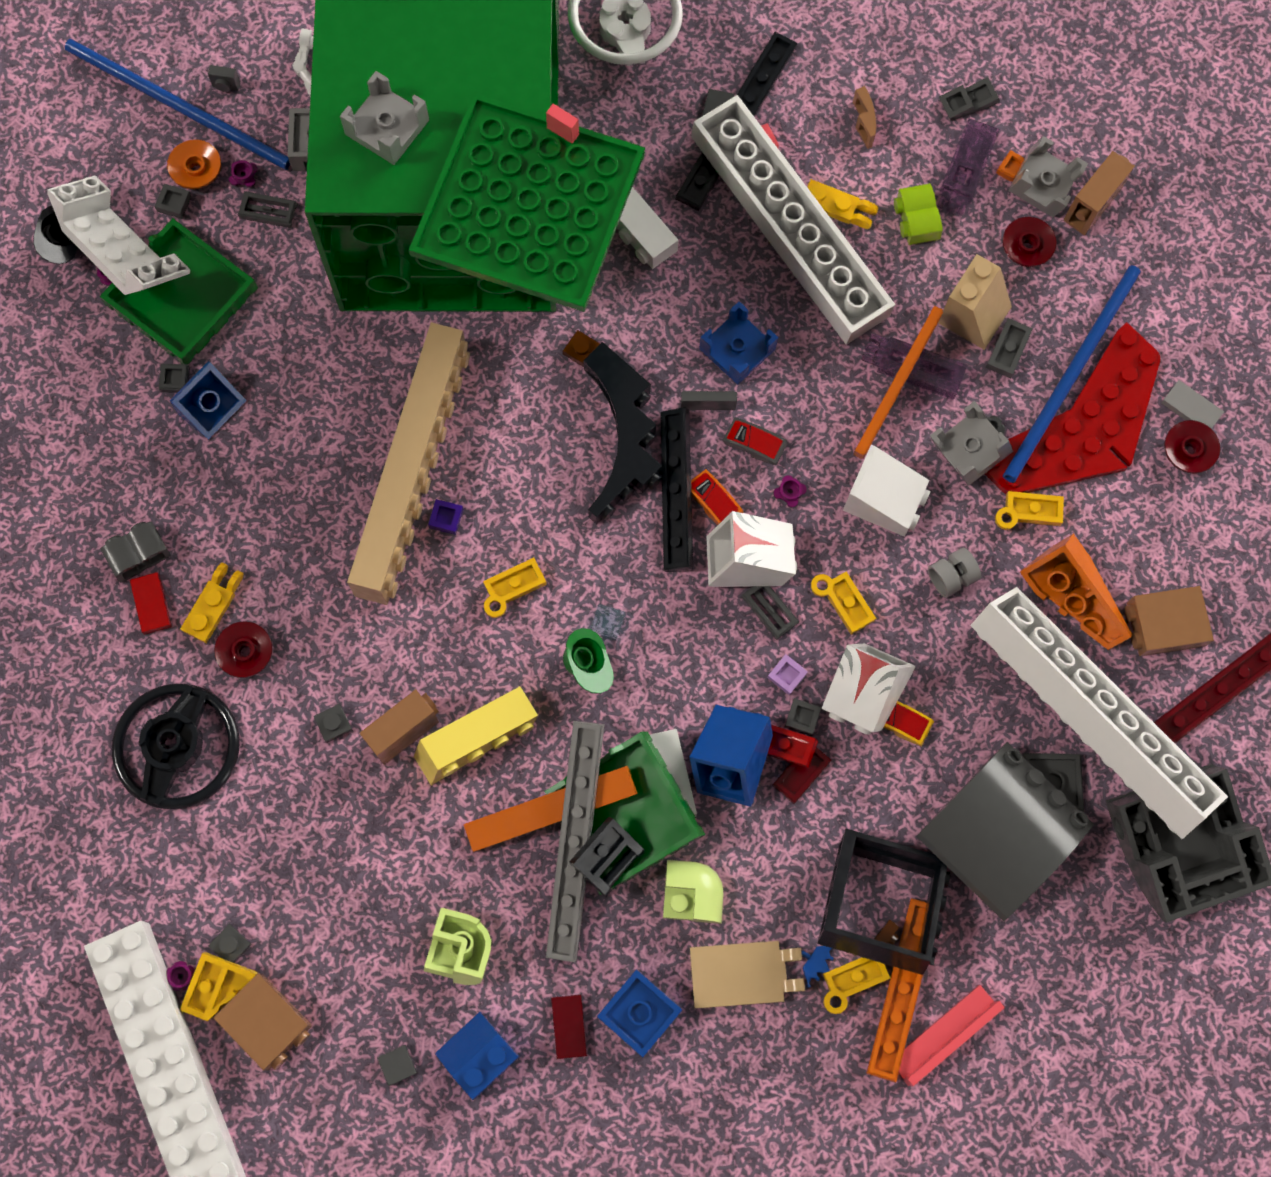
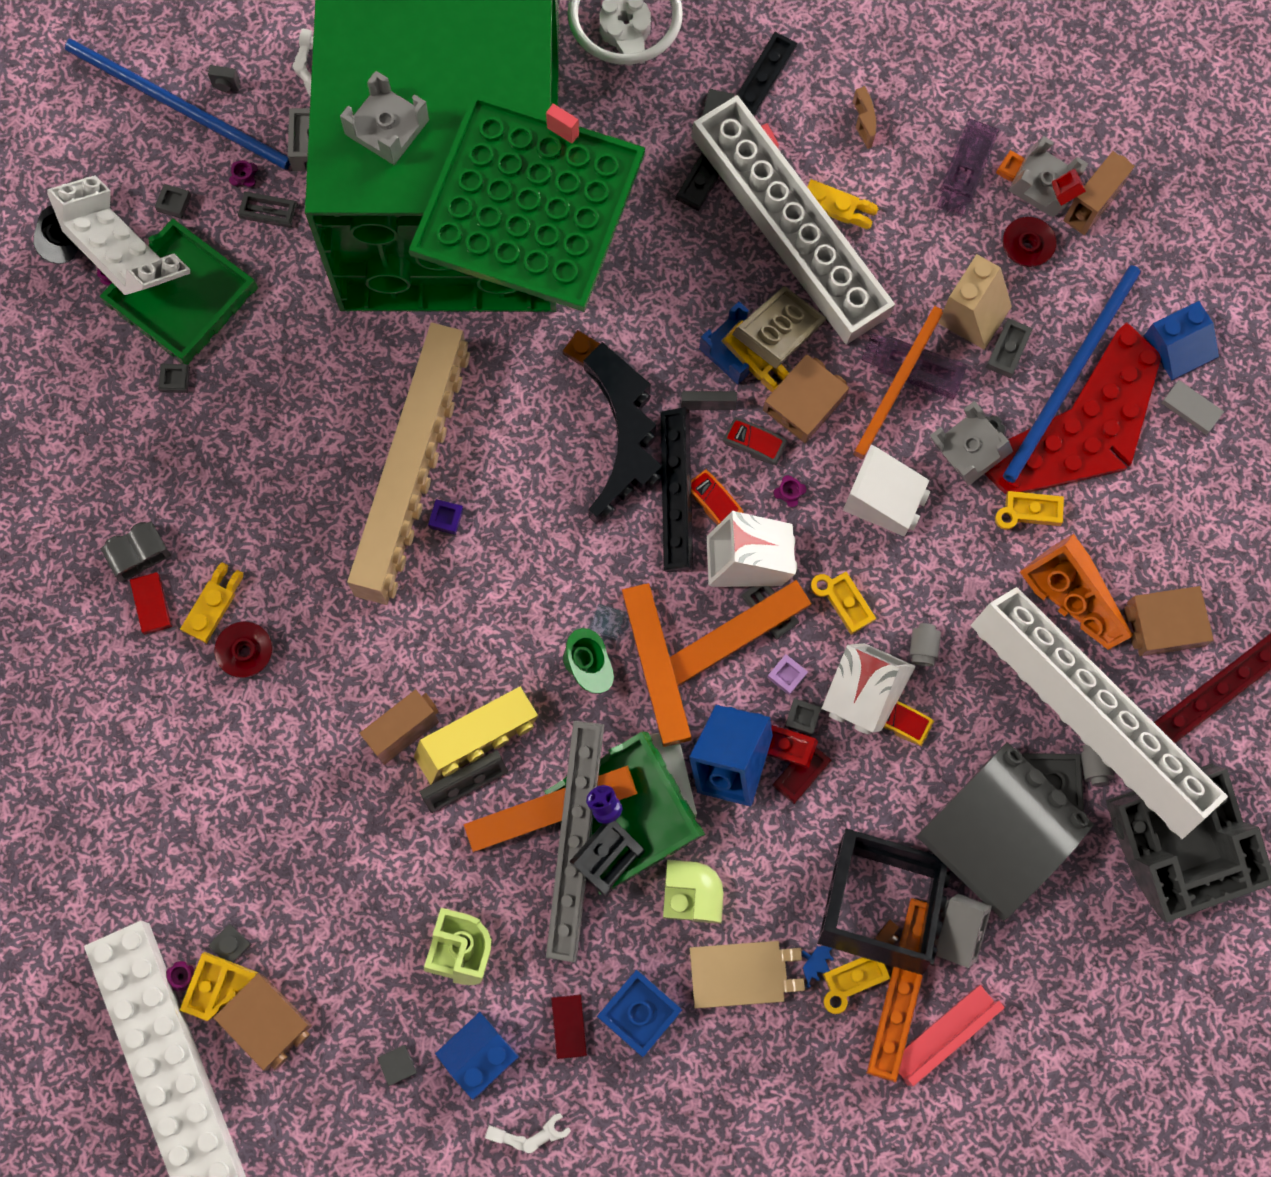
black piece [111,684,240,809] -> none
orange dish [167,139,221,189] -> none
blue slope [170,361,247,440] -> none
dark grey plate [313,704,353,743] -> none
yellow hinge [483,557,547,618] -> none
white brick [617,187,679,269] -> none
lime brick [894,183,943,245] -> none
light grey wheel [928,548,982,598] -> none
dark grey slope [939,77,1000,120] -> none
dark red dish [1164,420,1220,474] -> none
none -> dark grey tile [419,750,508,813]
none -> white piece [485,1113,571,1153]
none -> dark purple wheel [586,785,622,824]
none -> orange tile [622,583,692,747]
none -> orange tile [670,580,812,687]
none -> yellow hinge [721,321,789,392]
none -> dark tan plate [732,286,827,369]
none -> medium nougat brick [763,354,850,443]
none -> light grey brick [909,623,941,666]
none -> light grey brick [934,894,992,968]
none -> red tile [1051,169,1086,206]
none -> light grey brick [1081,744,1114,786]
none -> blue slope [1144,301,1219,380]

